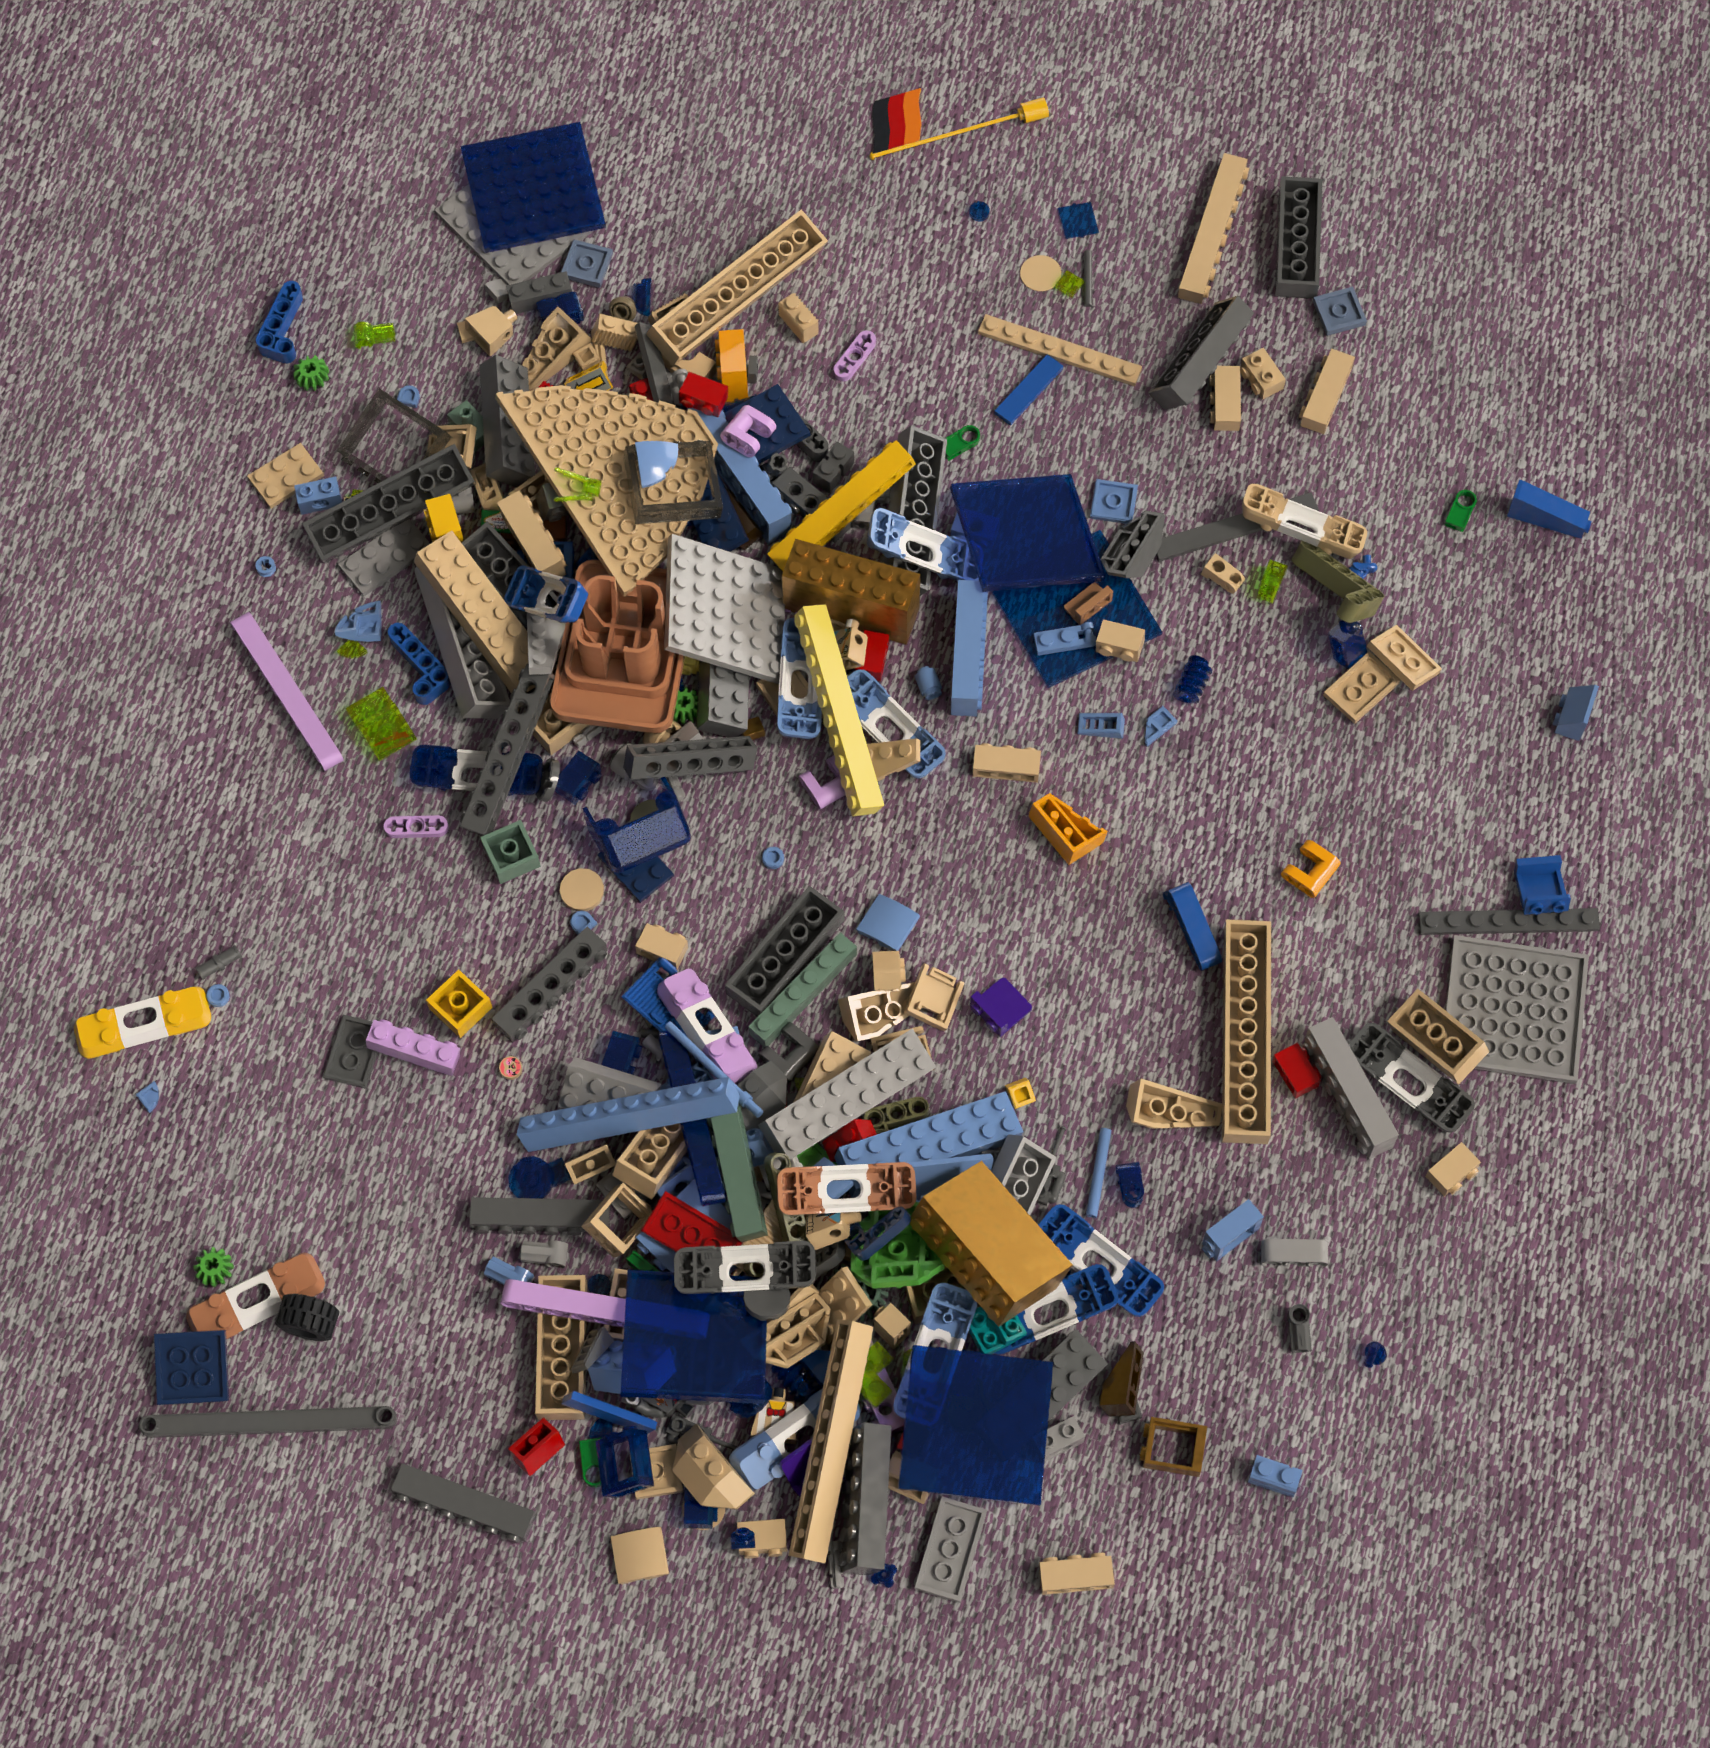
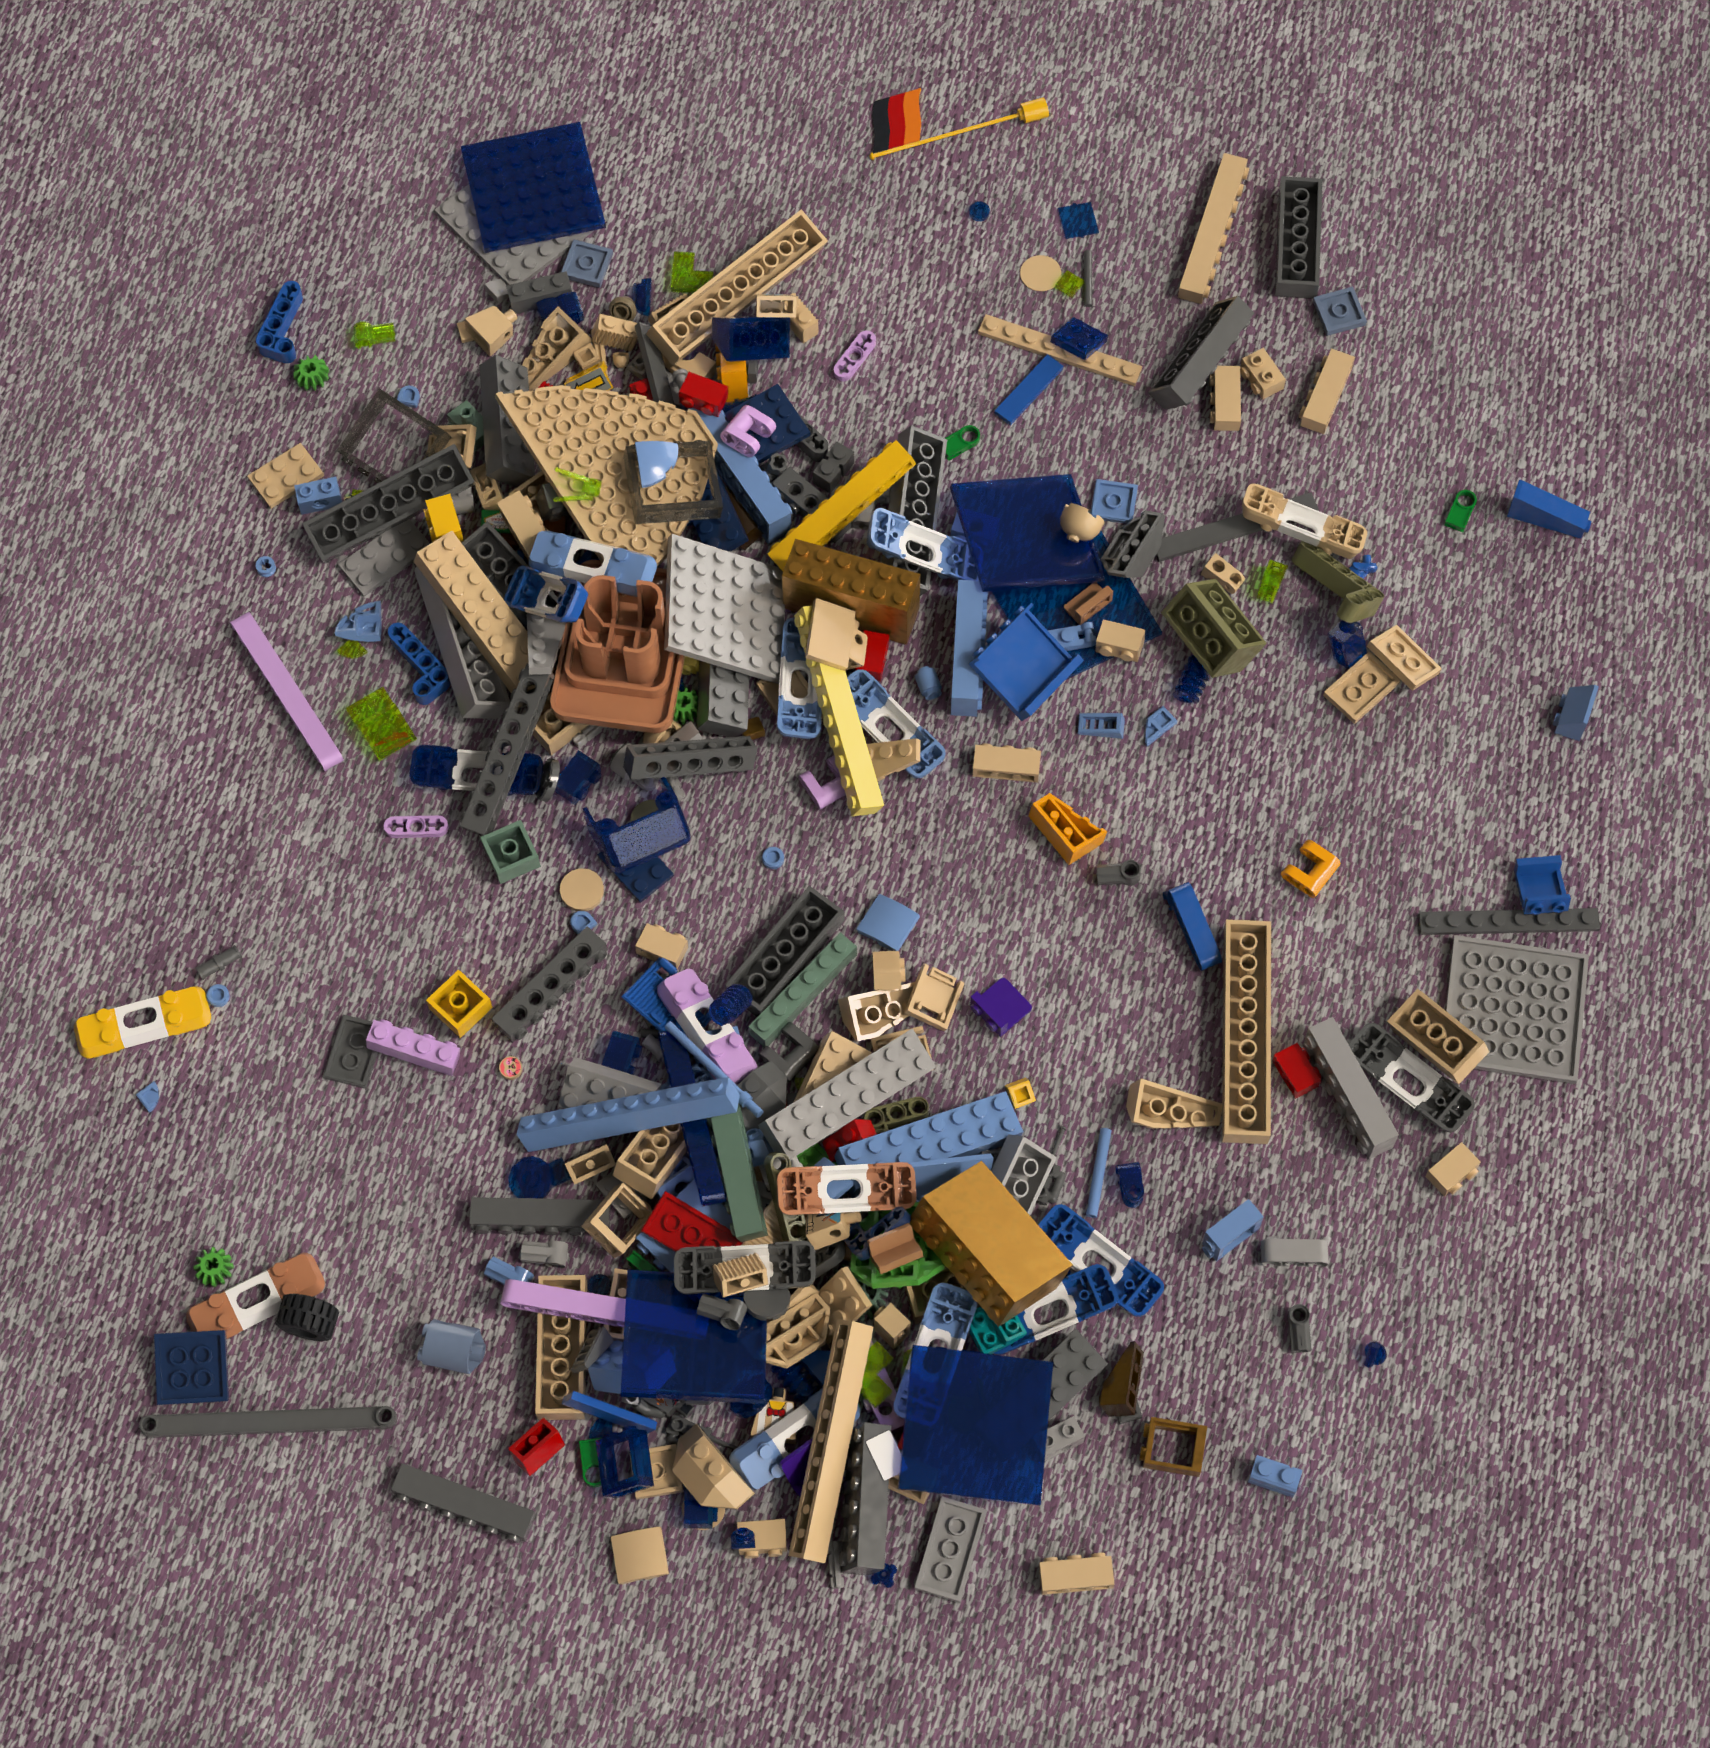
none -> sand blue cylinder [417,1319,486,1374]
none -> medium blue piece [528,531,657,597]
none -> tan hinge [613,352,629,369]
none -> clear neon green plate [671,251,714,293]
none -> dark grey piece [697,1294,748,1330]
none -> clear blue piece [709,984,753,1026]
none -> clear blue slope [712,315,790,361]
none -> tan brick [713,1253,768,1297]
none -> tan torso [756,294,796,318]
none -> tan tile [805,598,856,671]
none -> white sticker [866,1430,908,1480]
none -> medium nougat panel [867,1223,923,1274]
none -> blue panel [968,603,1084,721]
none -> clear blue plate [1050,317,1108,360]
none -> tan cylinder [1060,503,1105,543]
none -> dark grey piece [1097,860,1141,886]
none -> olive brick [1161,579,1267,678]

